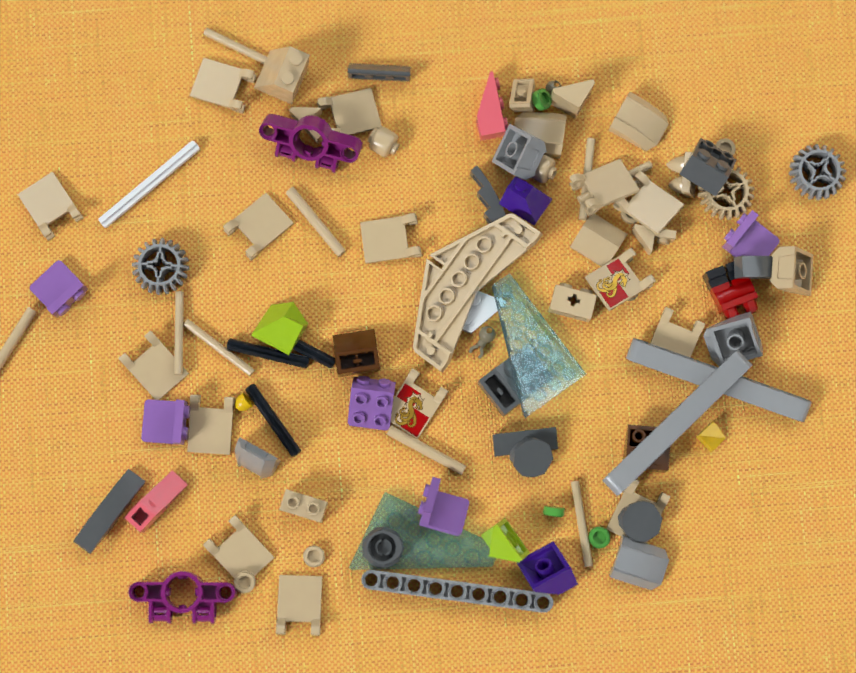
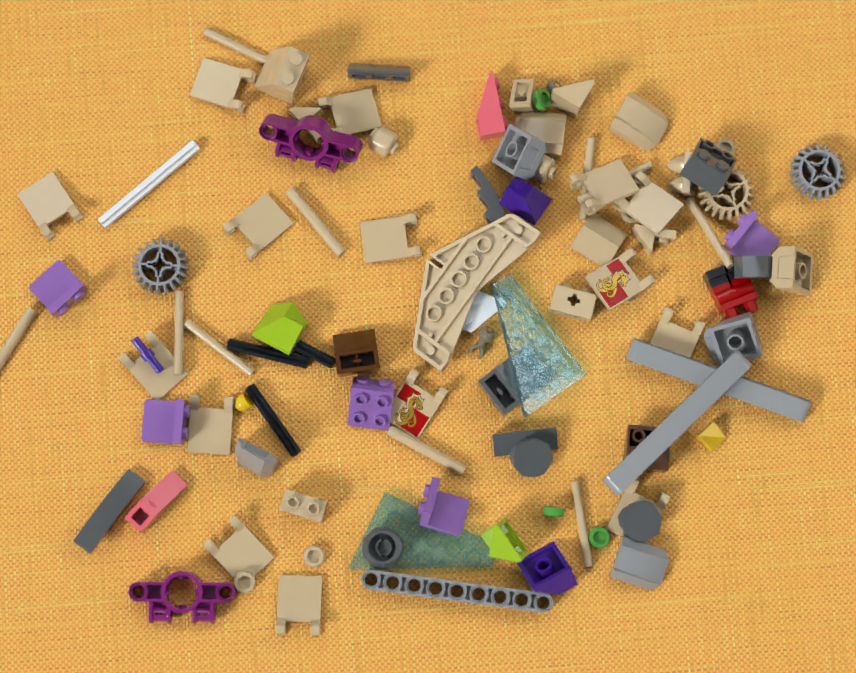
none -> dark purple bar [131,336,164,374]
none -> tan bar [685,197,734,269]

